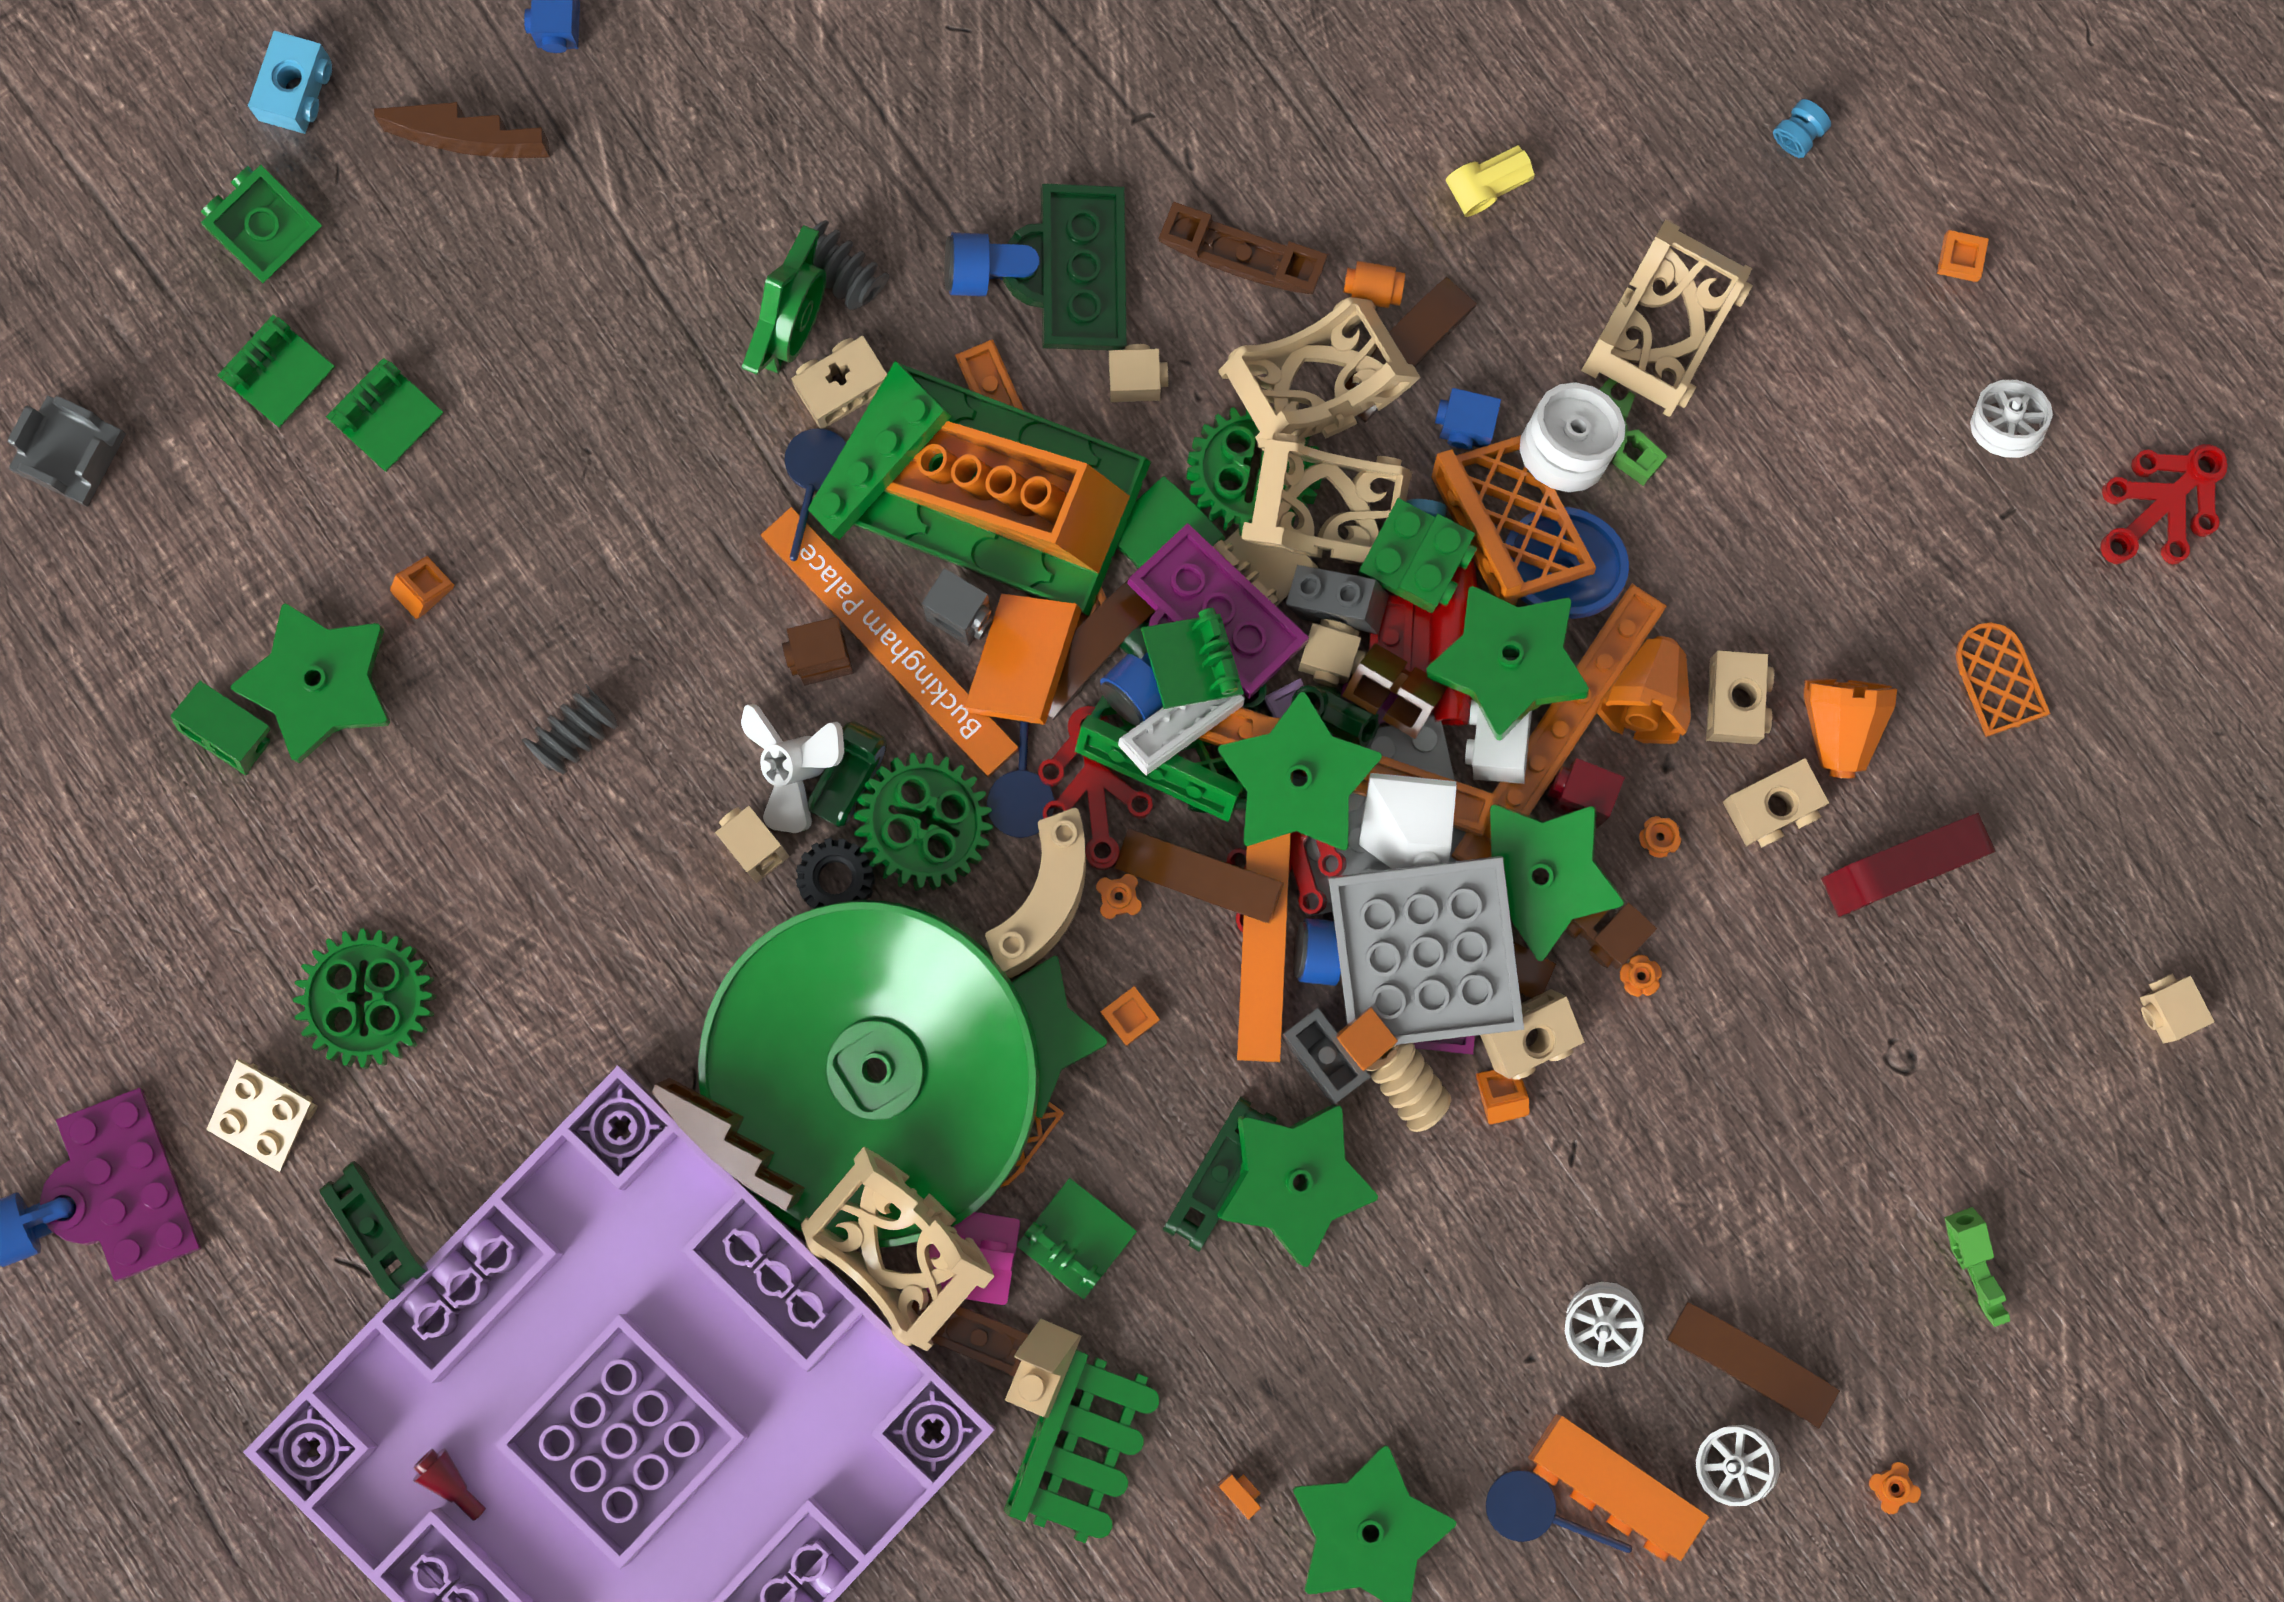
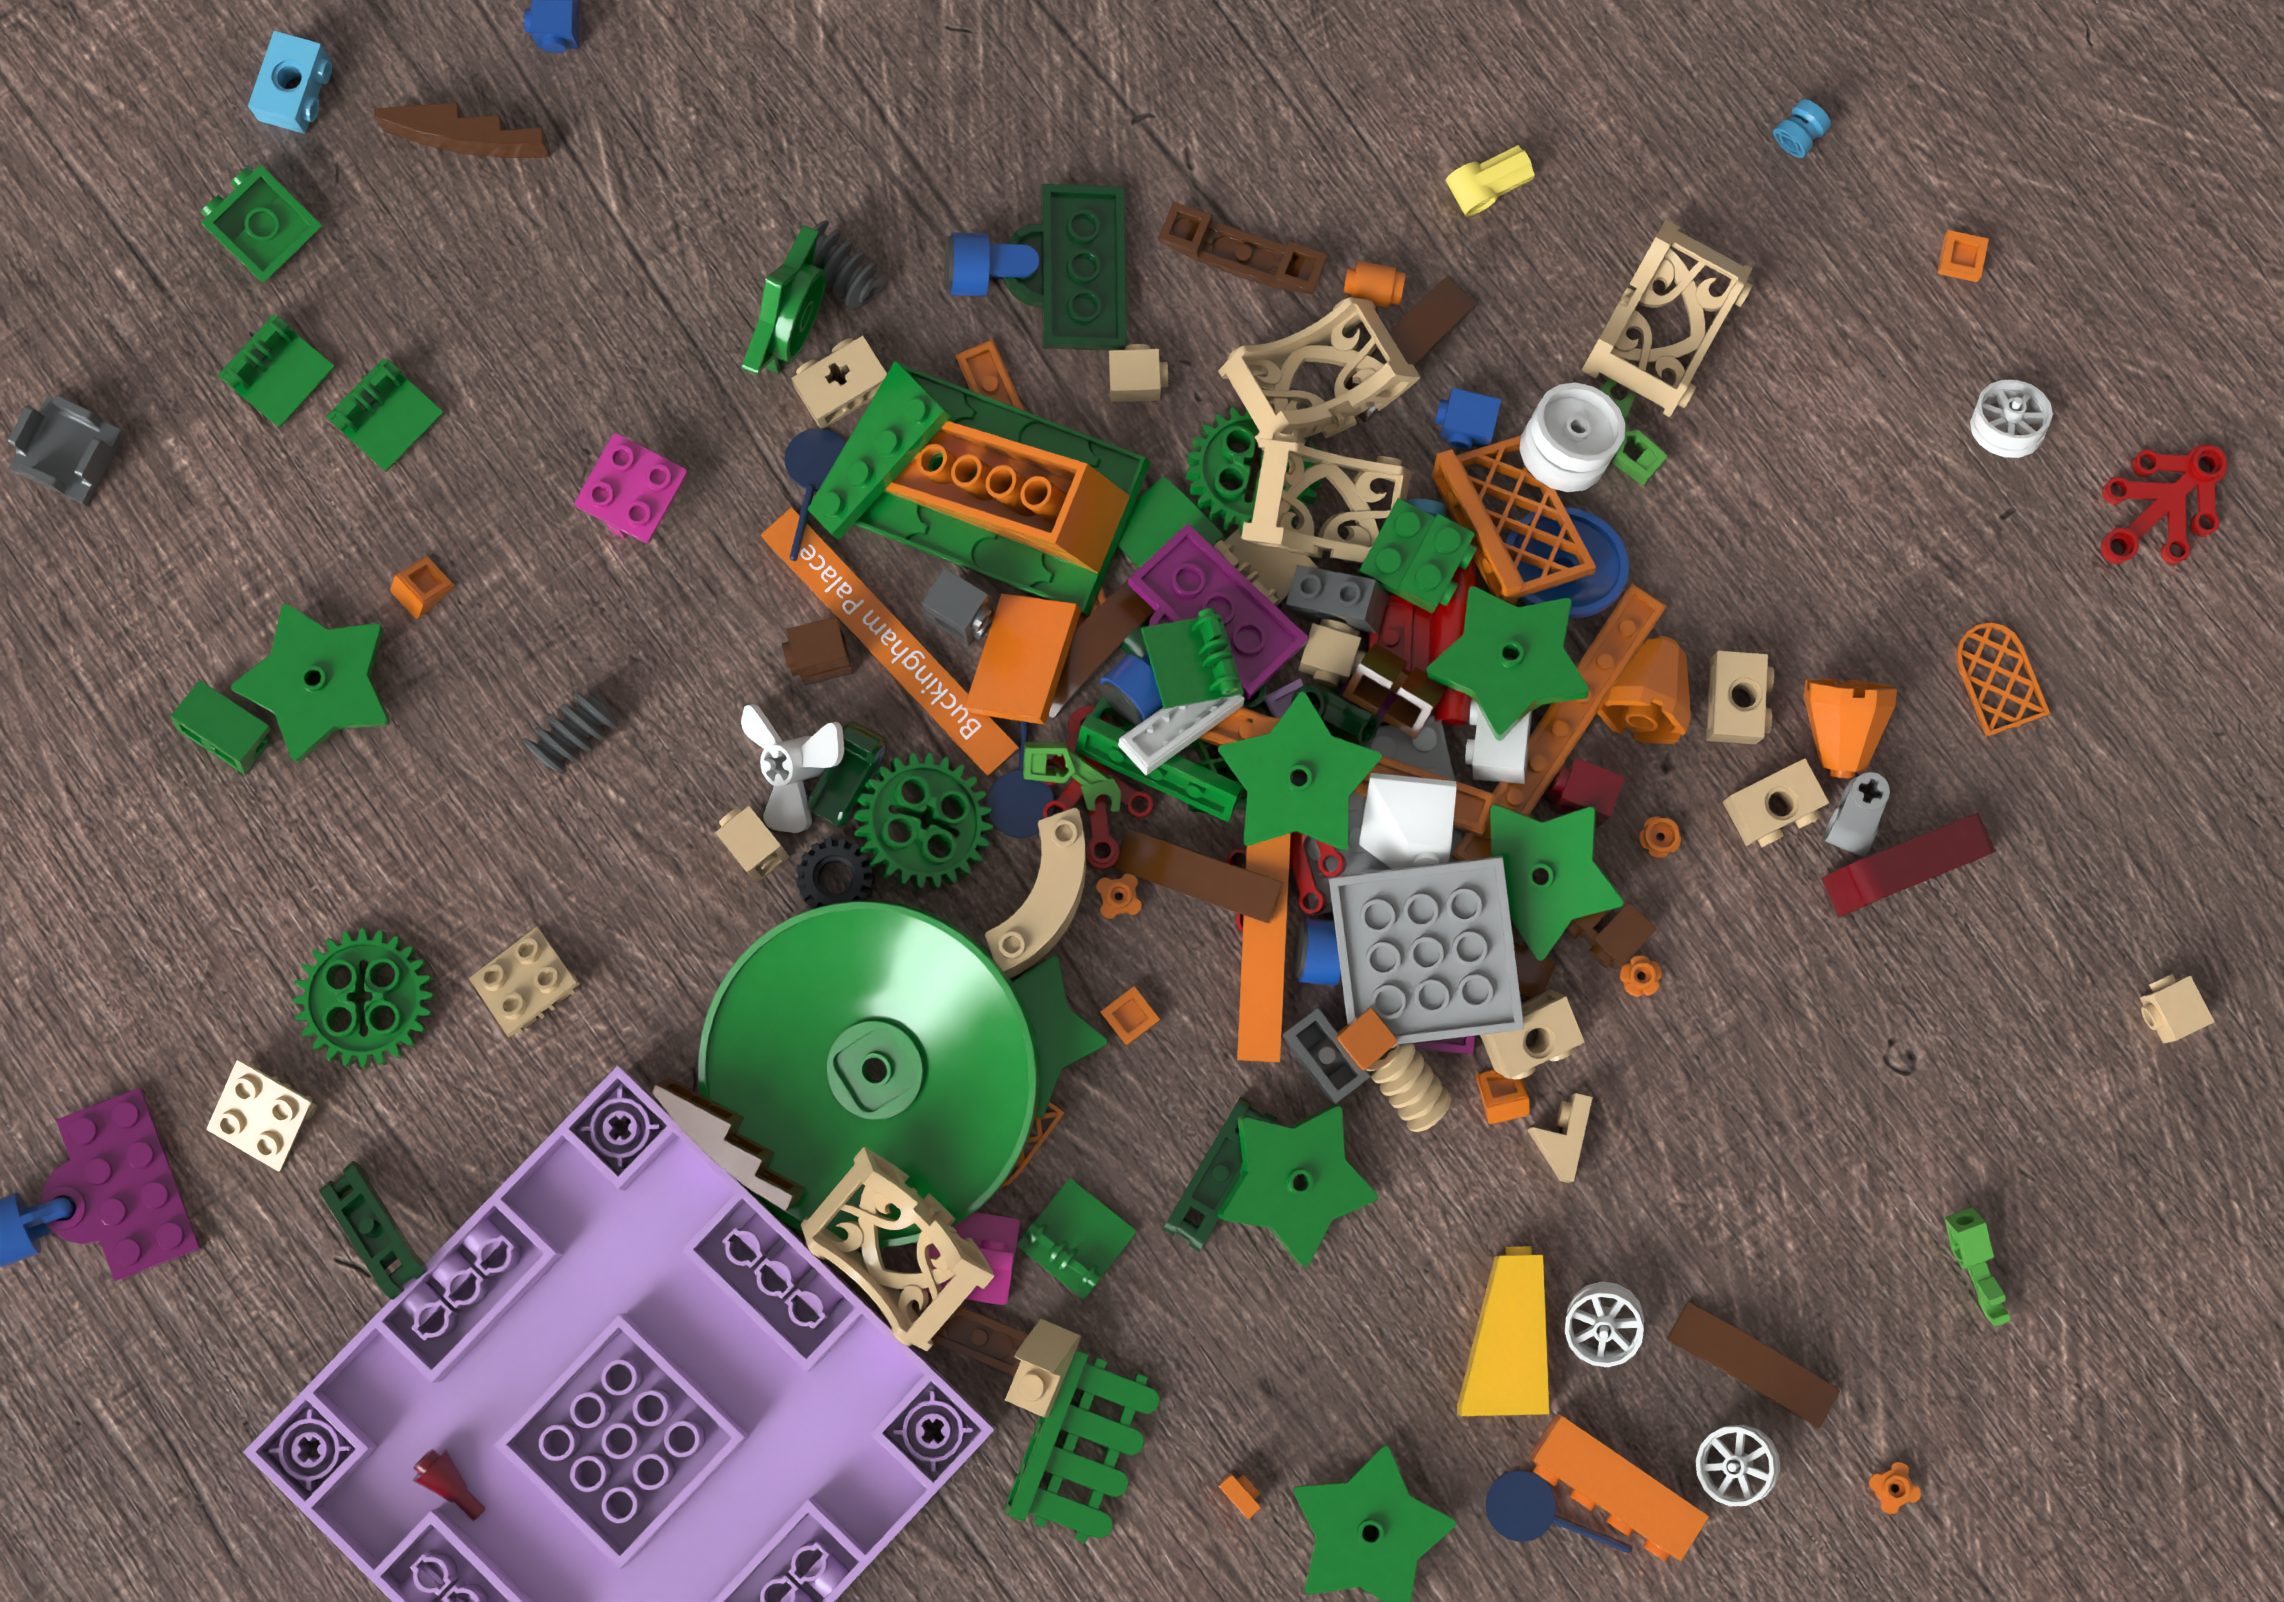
none -> tan hinge [469,927,580,1037]
none -> dark pink bracket [575,433,688,543]
none -> bright green piece [1023,742,1121,812]
none -> yellow slope [1457,1246,1549,1416]
none -> tan slope [1528,1093,1593,1183]
none -> light grey piece [1823,772,1890,857]

